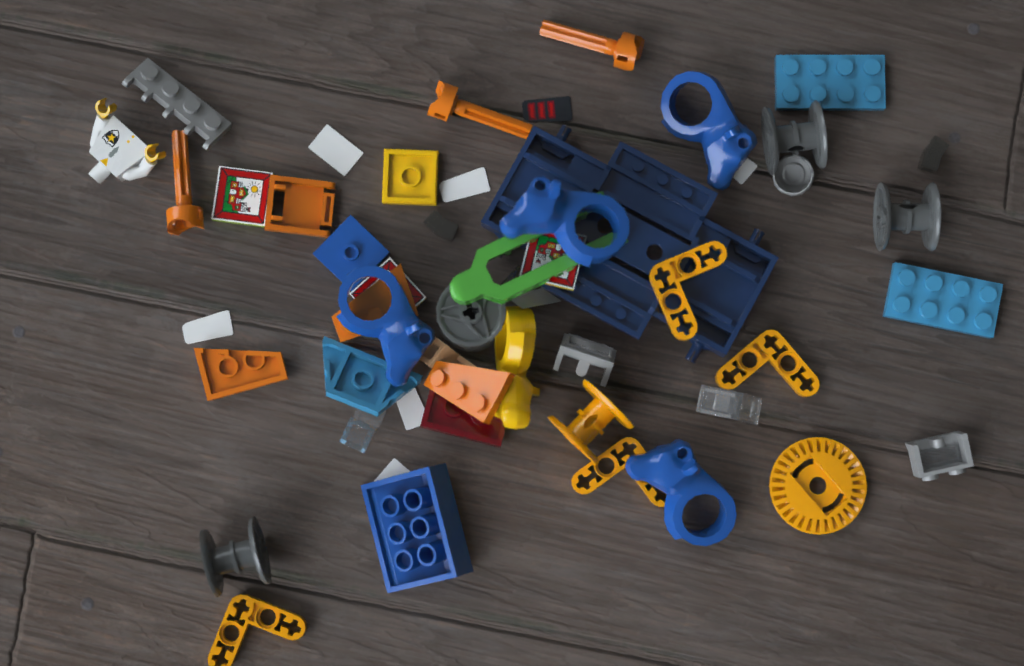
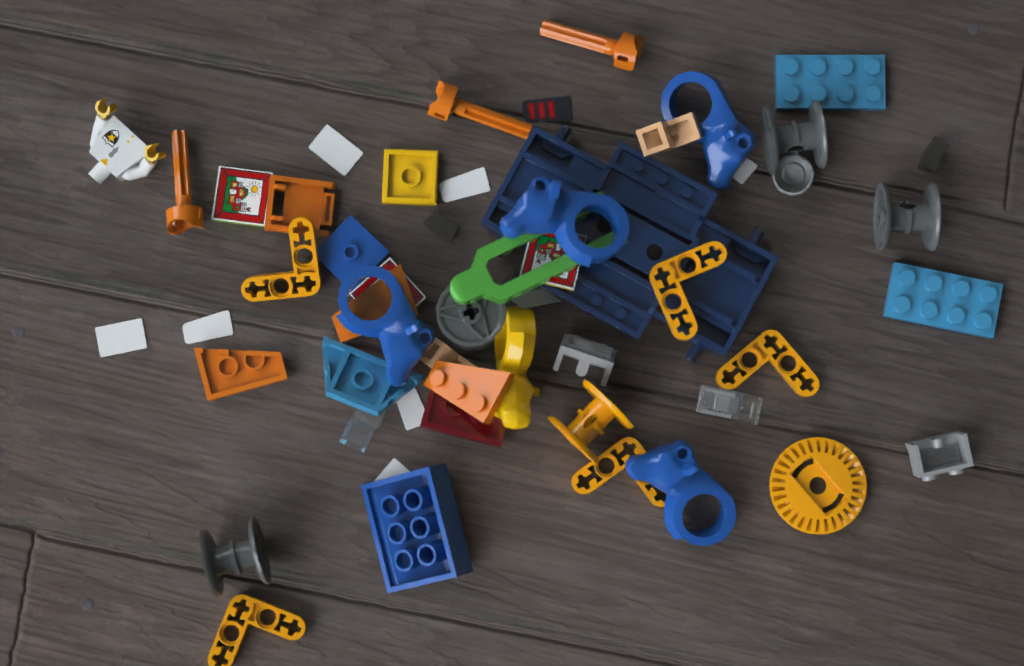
light grey hinge [122,58,232,151] -> none
none -> white sticker [95,318,147,357]
none -> light orange beam [241,215,322,302]
none -> light nougat slope [635,112,703,157]

